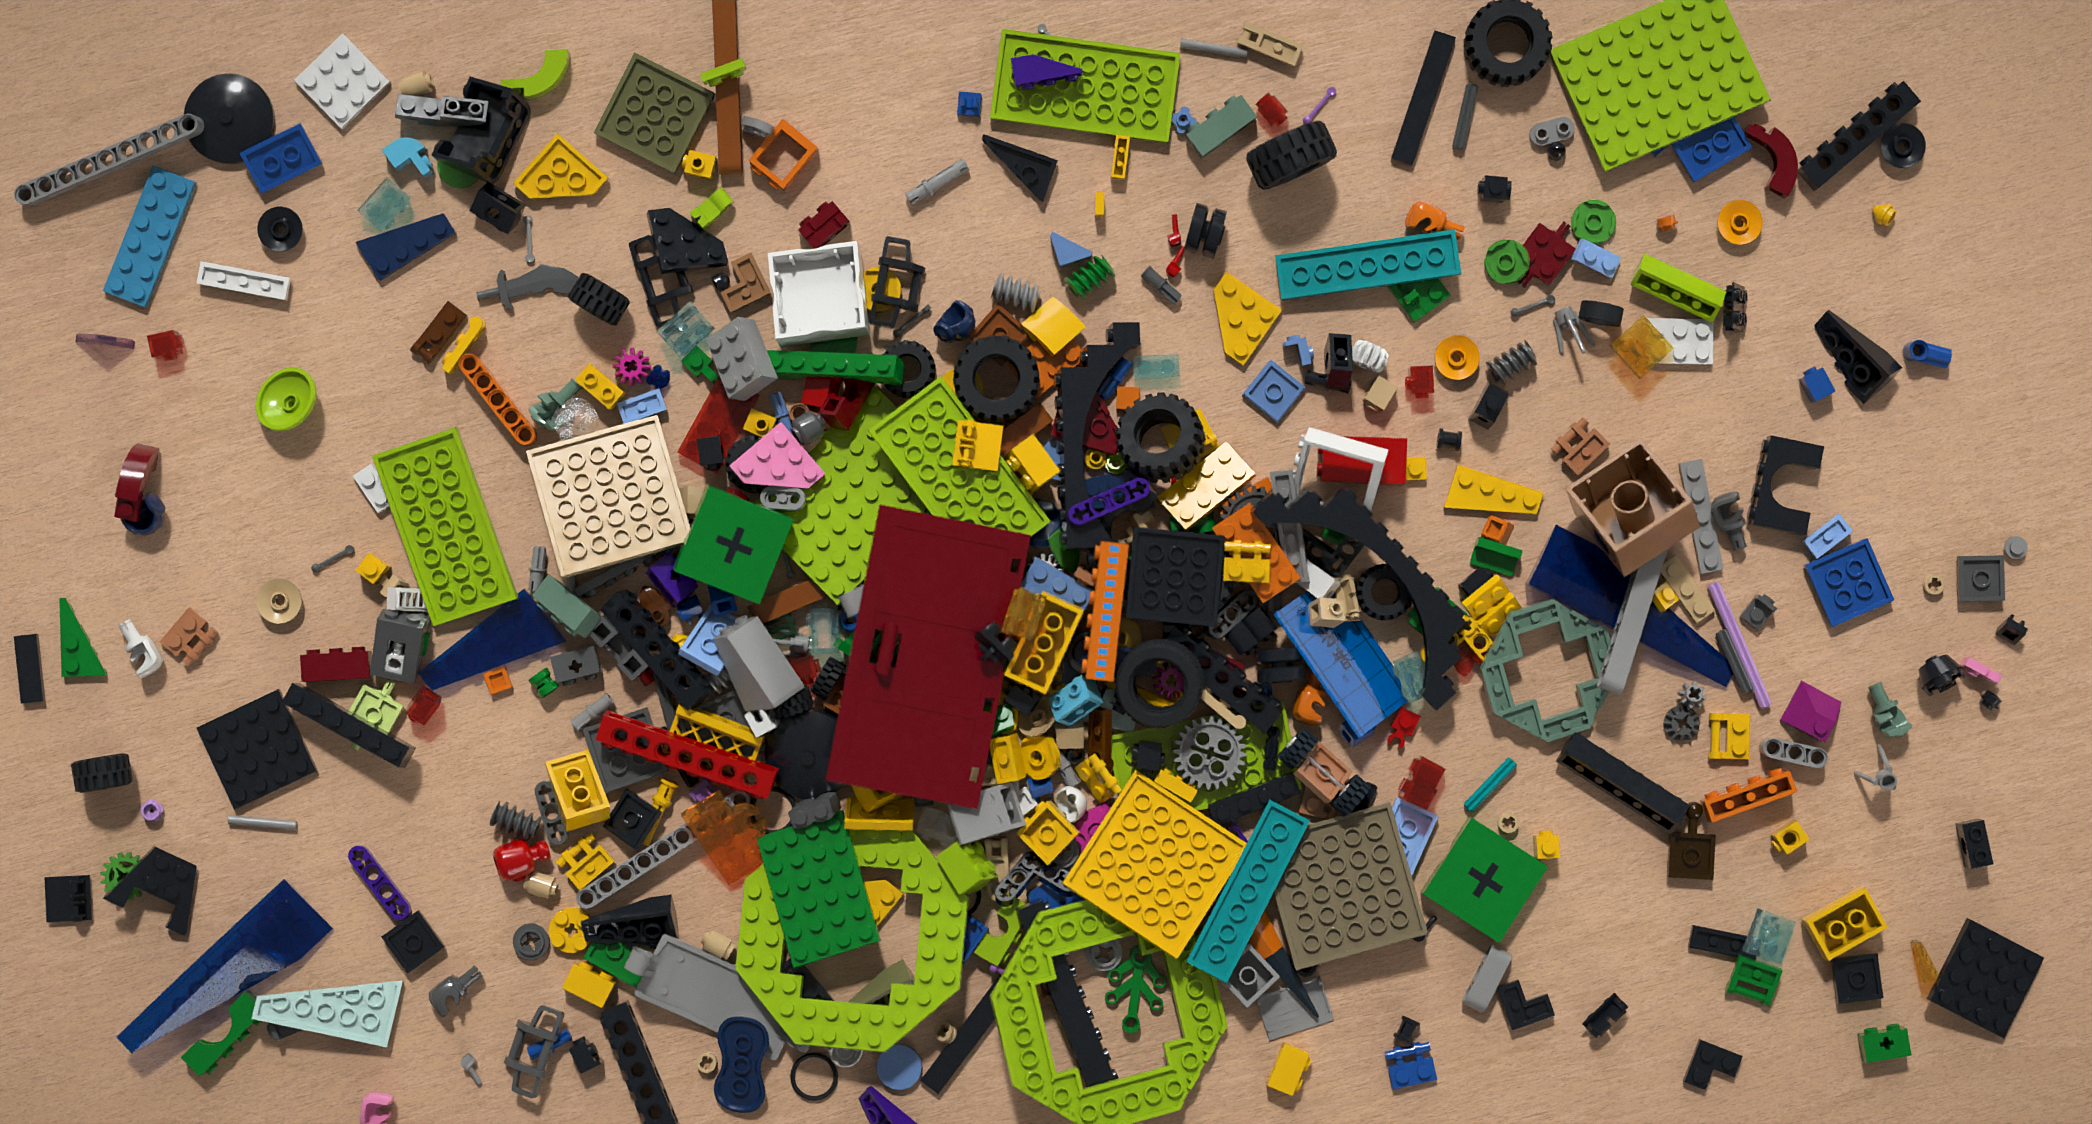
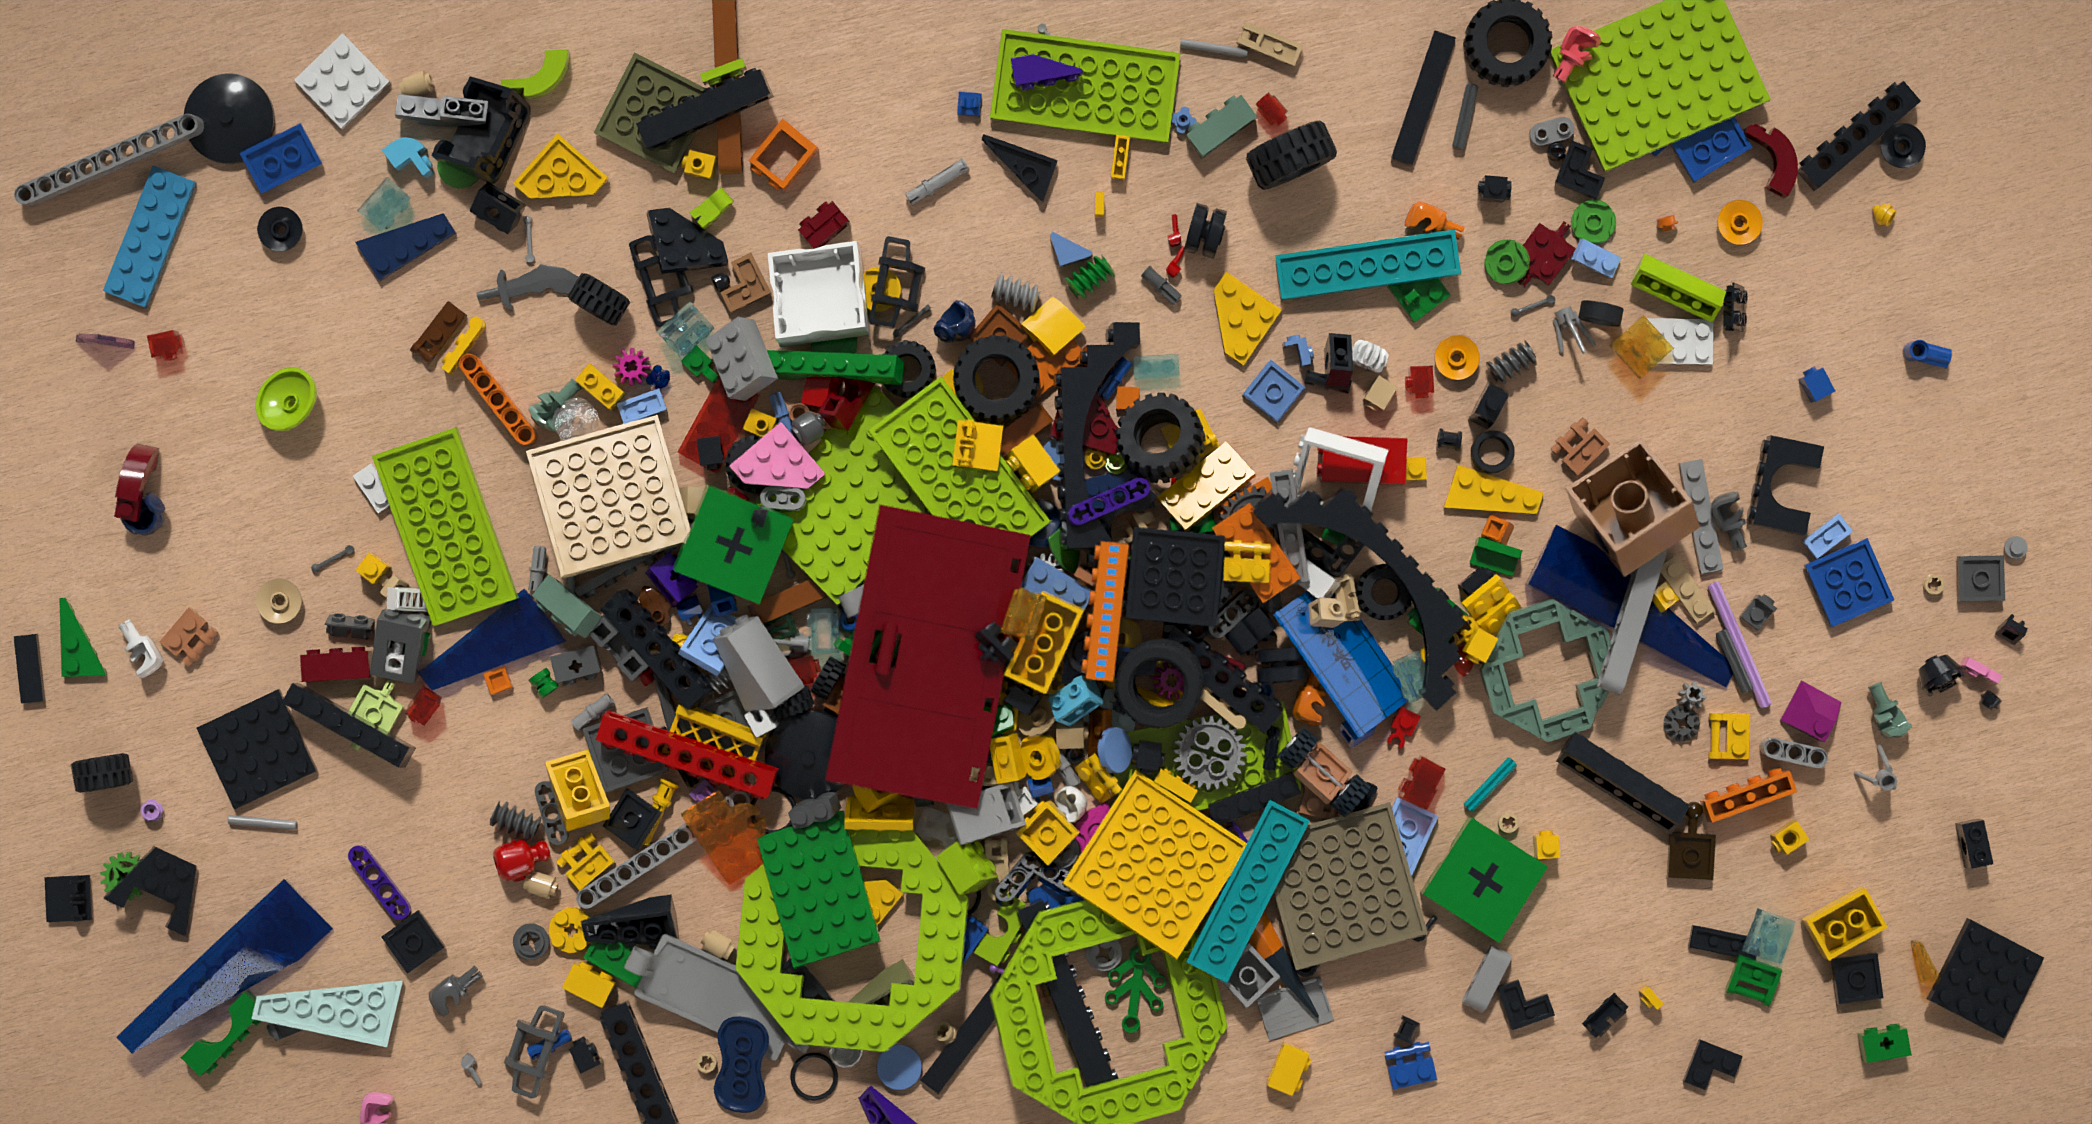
white plate [197,261,291,301] -> none
light grey plate [740,116,774,138] -> none
medium lavender hinge [1303,87,1336,124] -> none
black wedge [1814,310,1902,404] -> none
none -> dark grey hinge [325,613,375,640]
none -> black brick [636,68,774,151]
none -> black plate [751,506,768,528]
none -> medium blue tile [1098,728,1132,773]
none -> yellow brick [1462,627,1498,664]
none -> black tyre [1471,430,1515,473]
none -> coral piece [1553,26,1601,83]
none -> black plate [1554,140,1605,200]
none -> yellow plate [1639,985,1664,1010]

